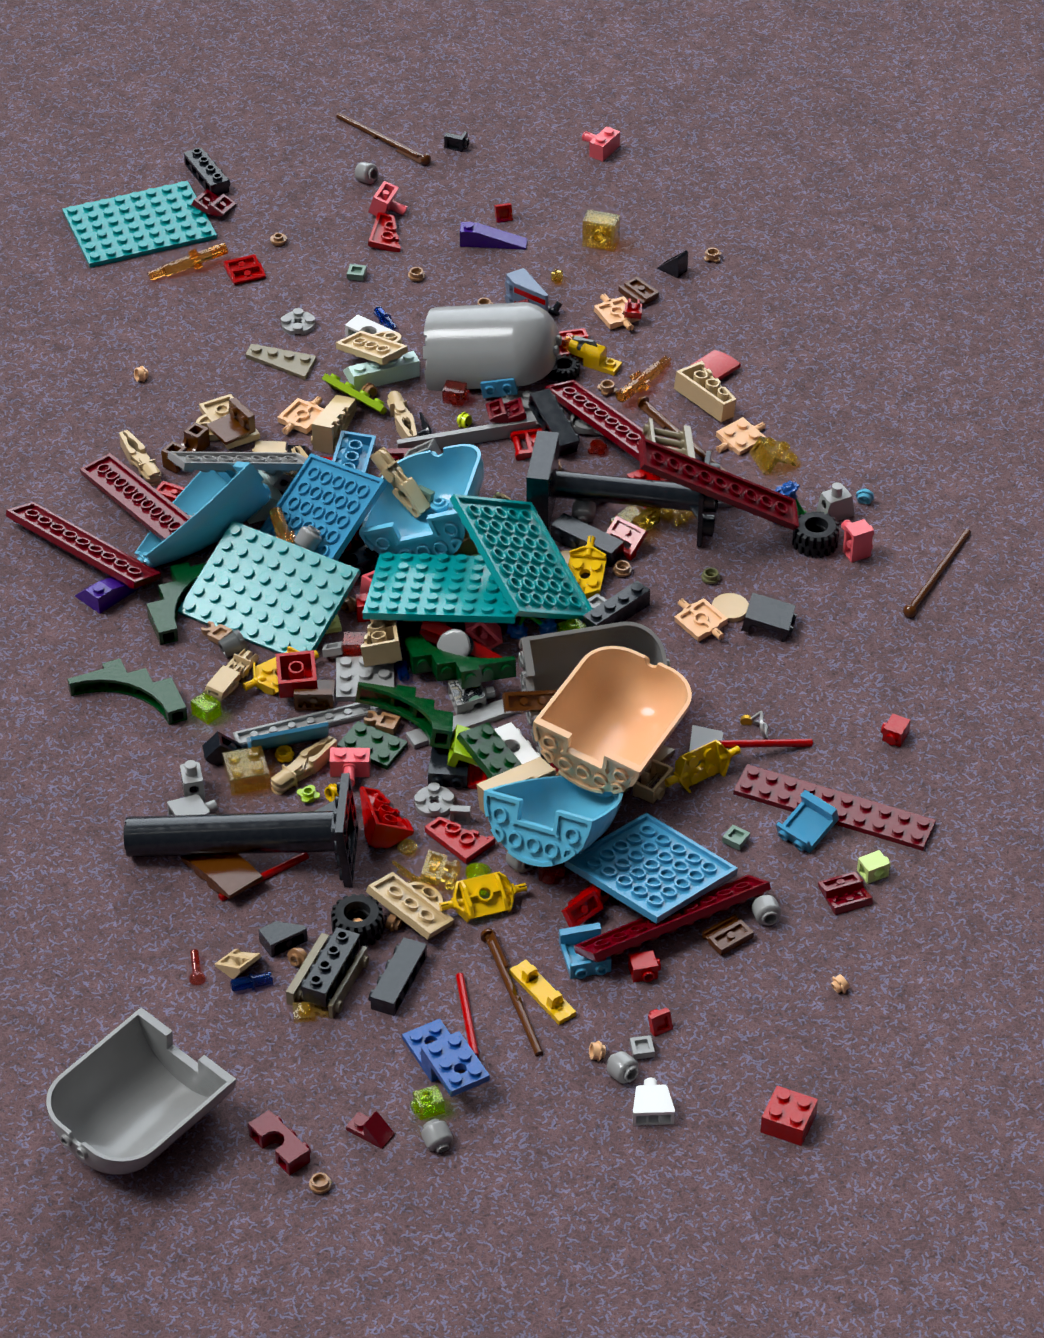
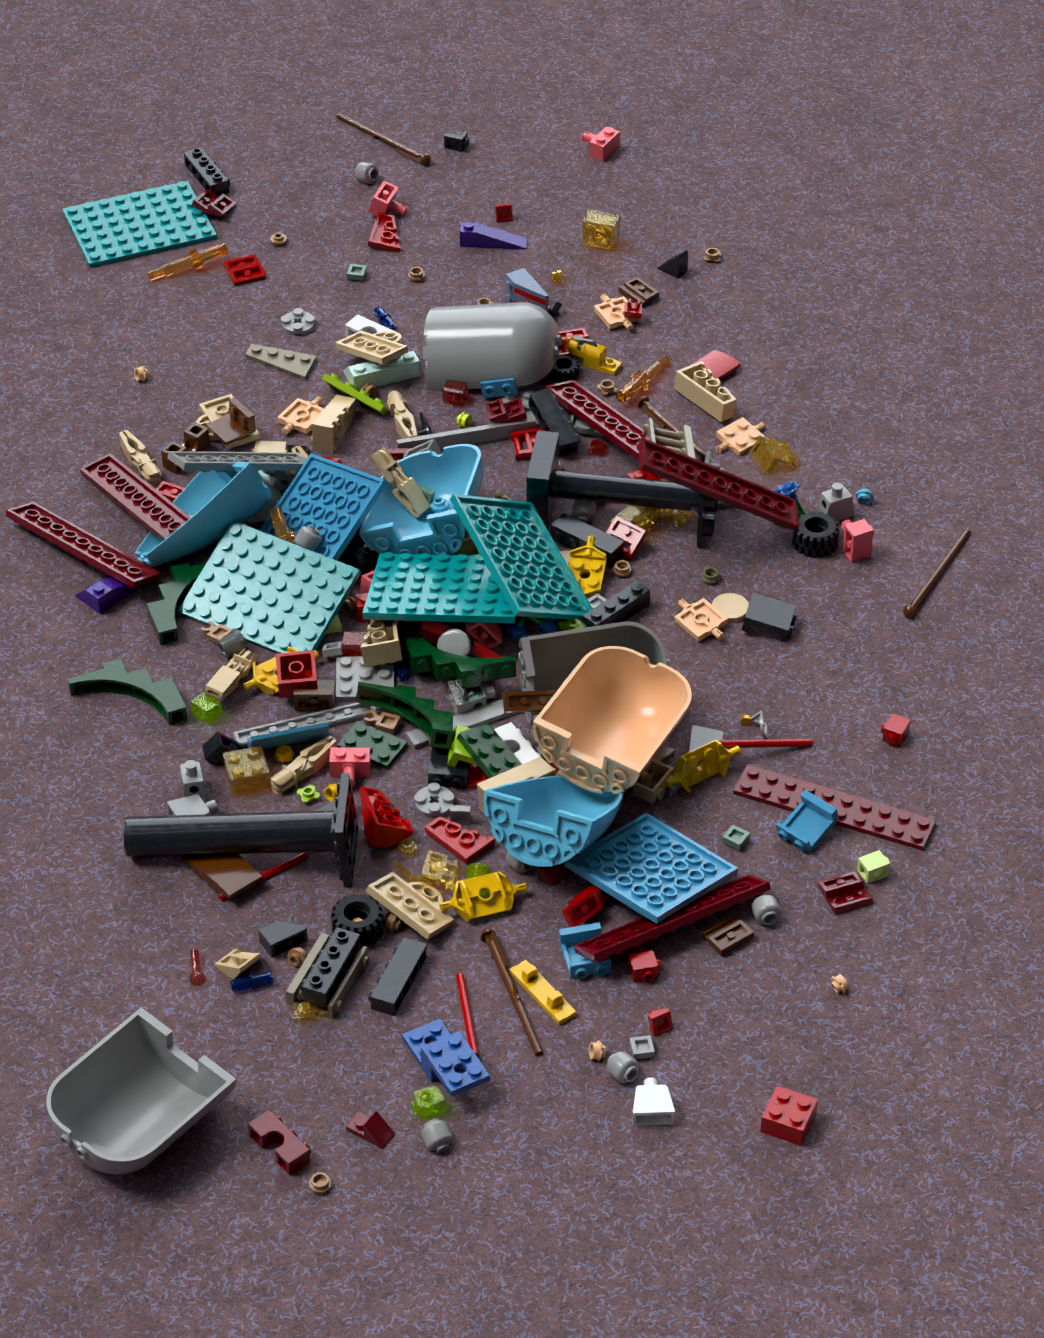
dark azure slope [332,430,376,473] -> none

